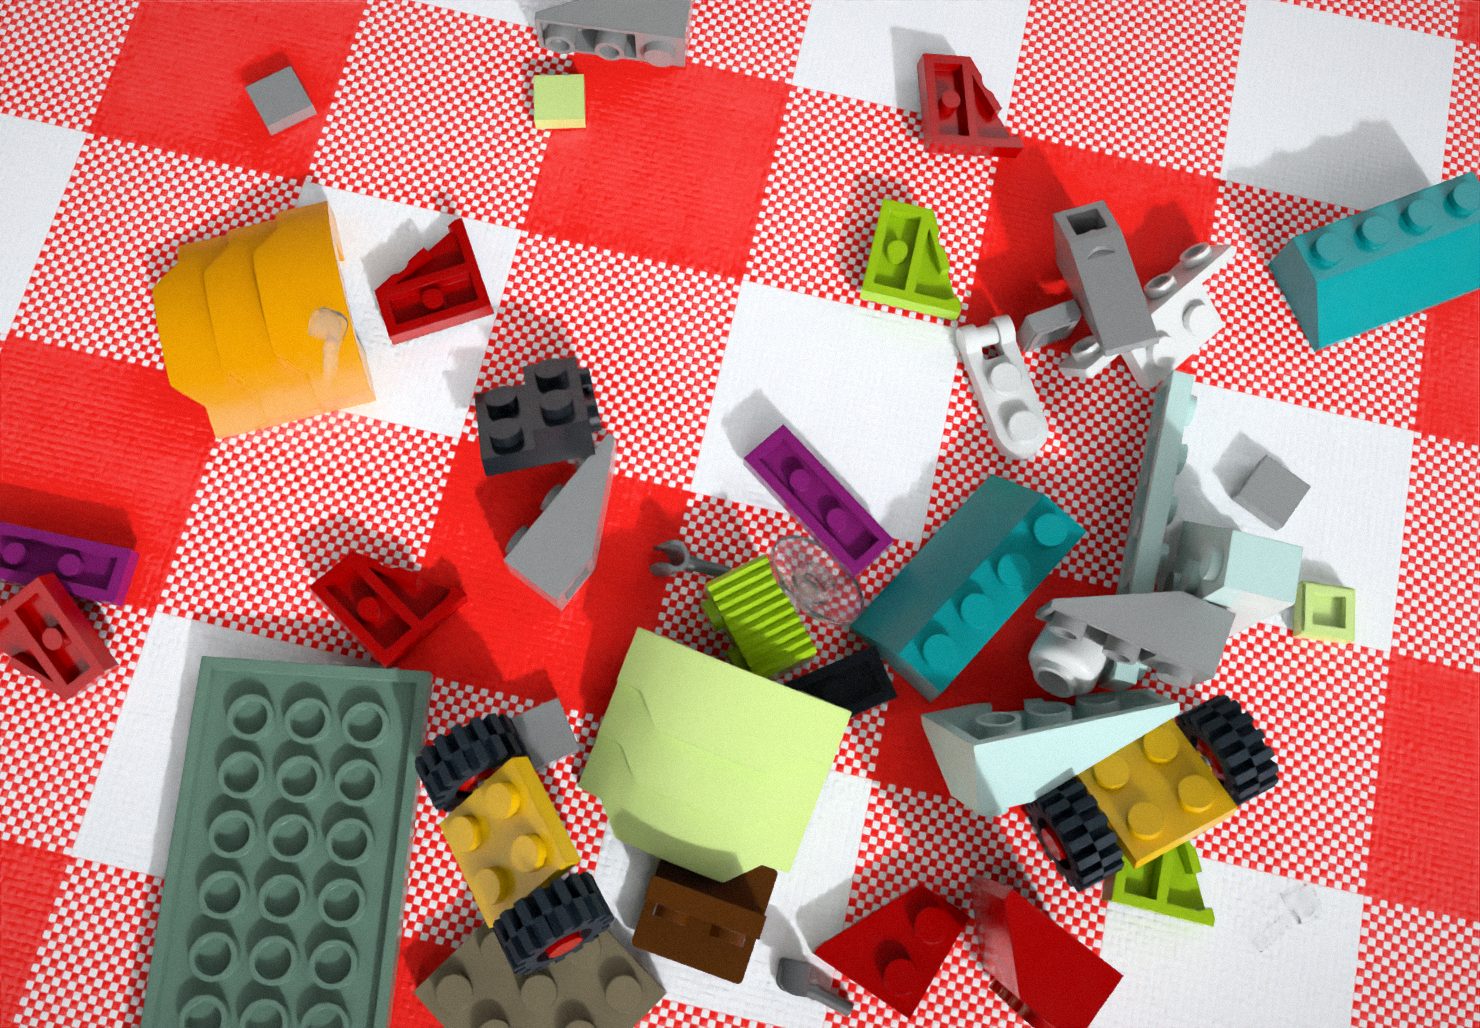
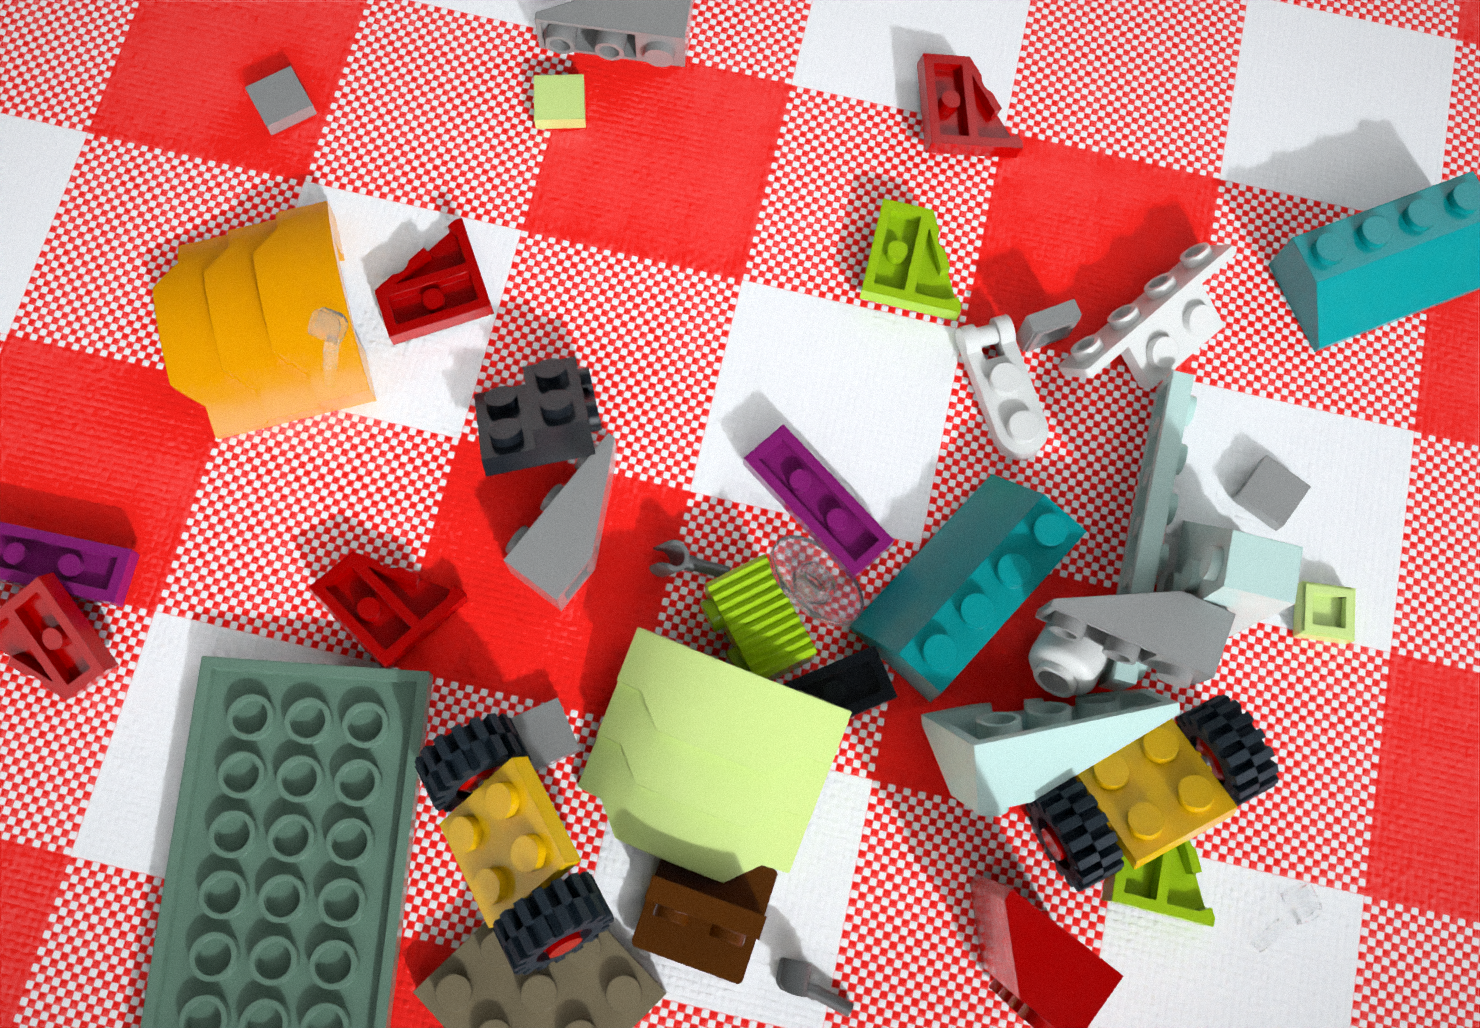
red wing [812,883,970,1019] -> none
light grey slope [1053,200,1159,357] -> none

